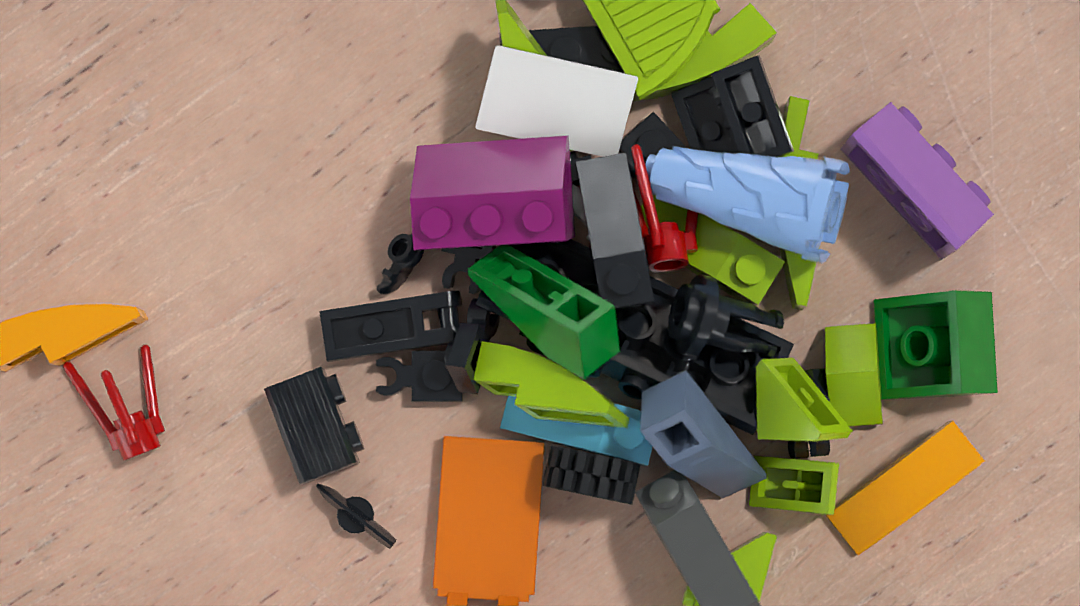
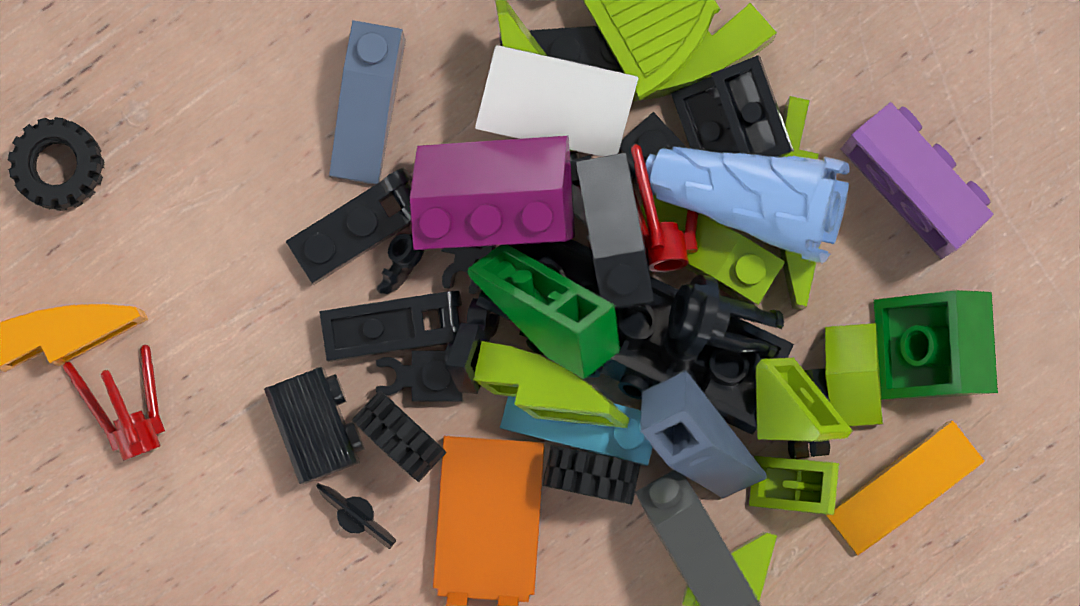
none -> black tyre [8,117,104,211]
none -> black plate [286,167,412,285]
none -> sand blue slope [329,20,406,185]
none -> black tyre [352,390,447,482]

